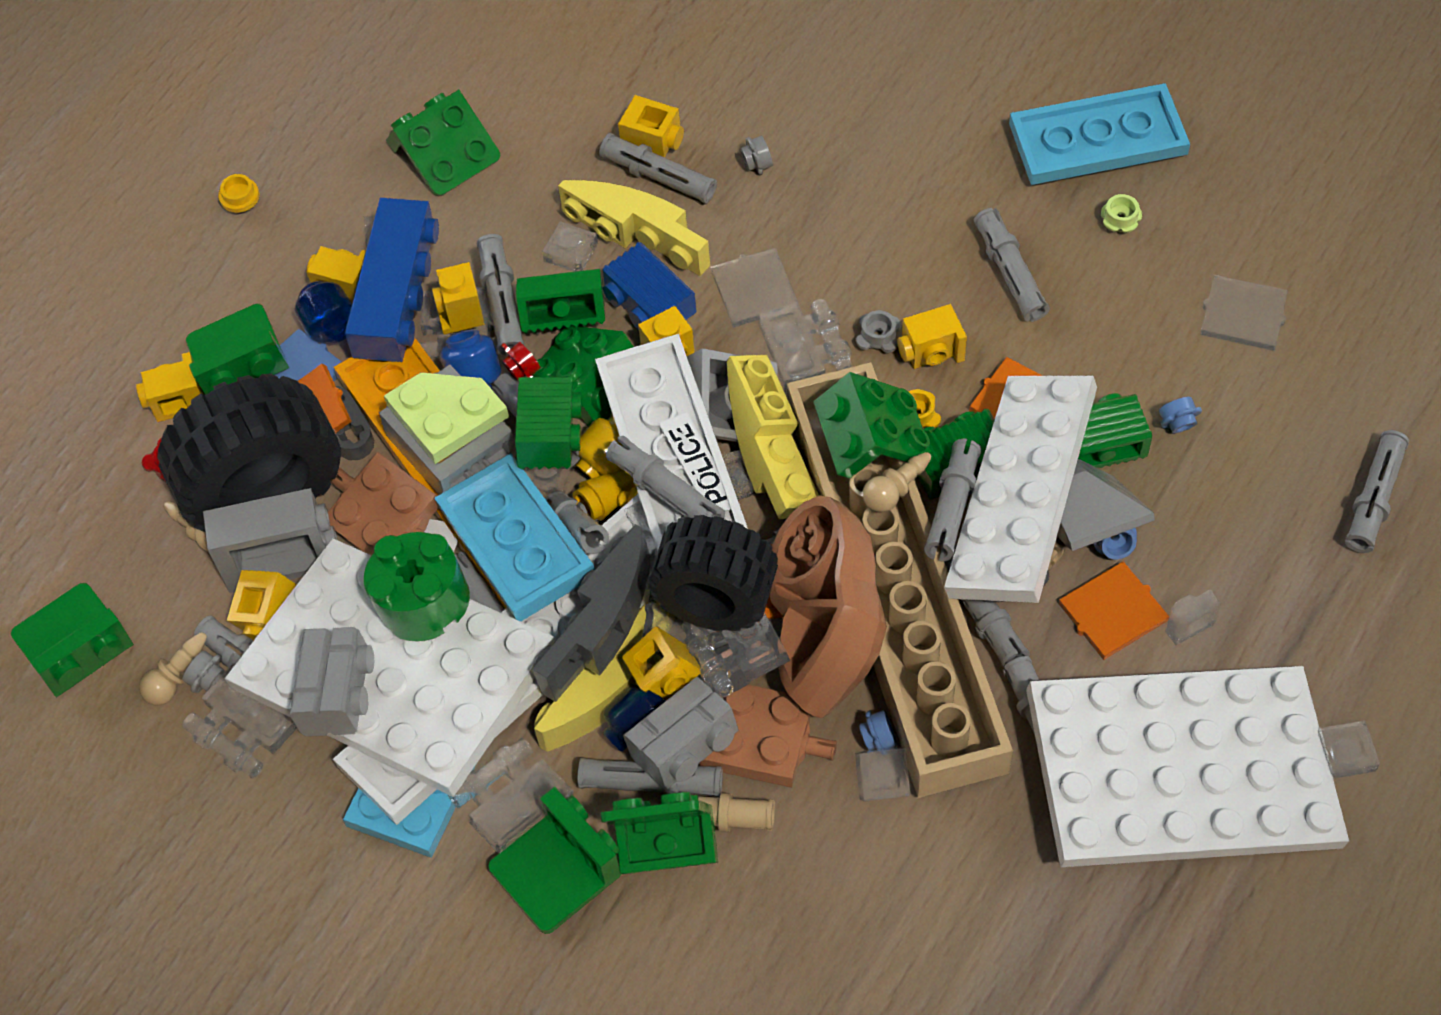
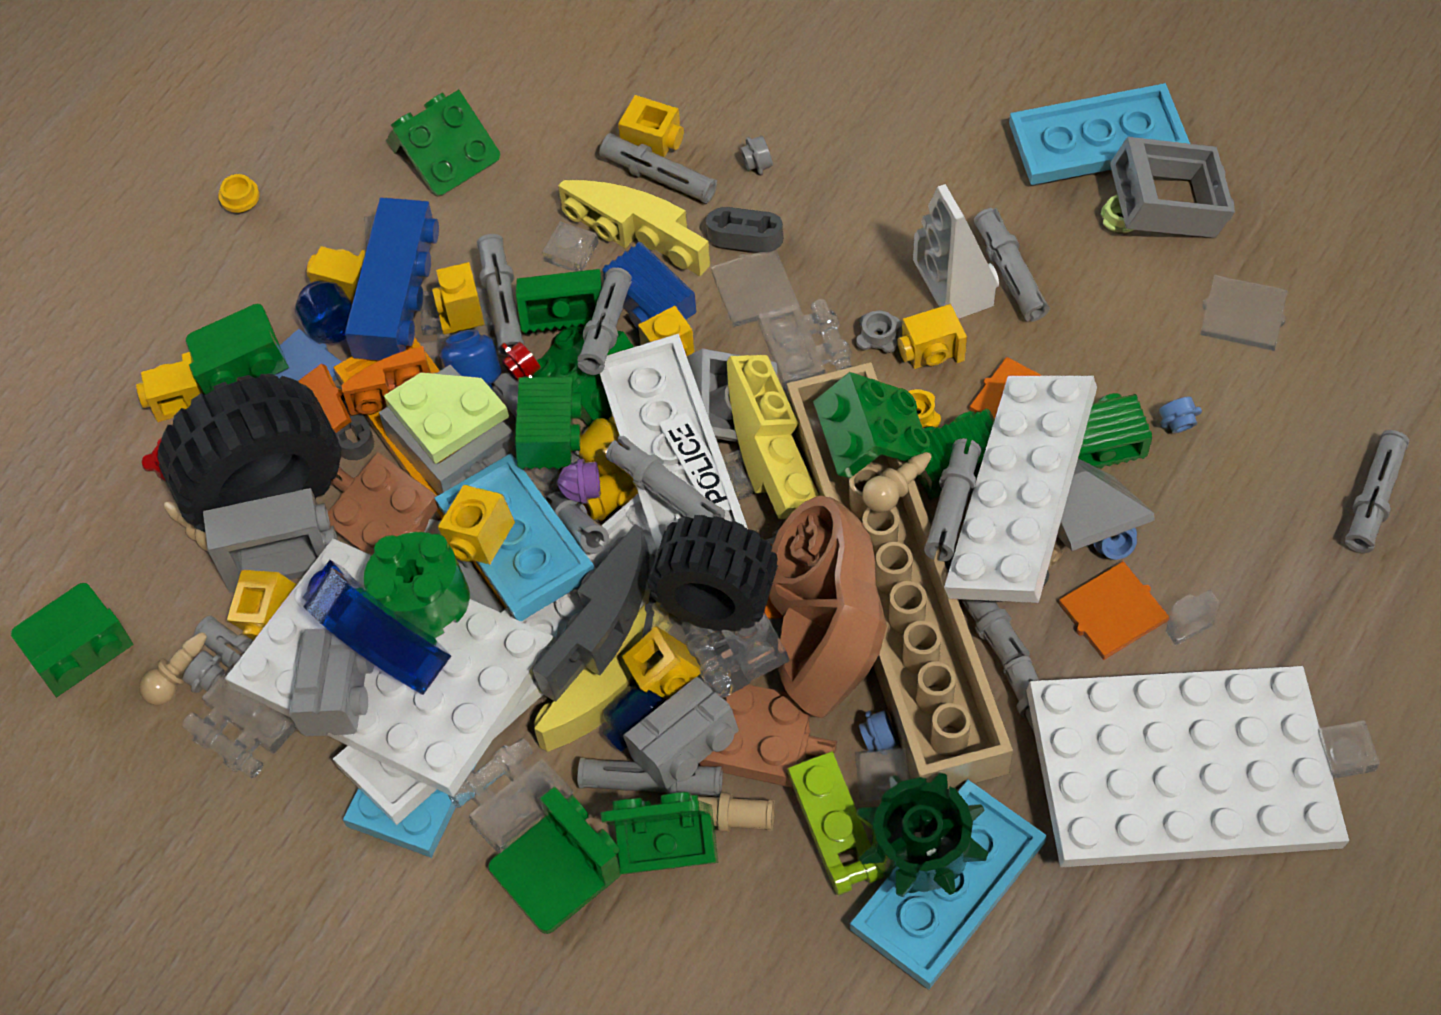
none -> clear blue arch [302,560,451,695]
none -> orange slope [341,346,431,416]
none -> yellow brick [438,485,515,565]
none -> medium lavender plate [558,459,601,504]
none -> light grey pin [577,268,632,375]
none -> dark grey beam [706,207,784,252]
none -> lime plate [787,751,883,896]
none -> medium azure plate [850,780,1047,990]
none -> dark green brick [856,773,988,897]
none -> white wedge [913,184,999,319]
none -> light grey window [1110,137,1235,238]

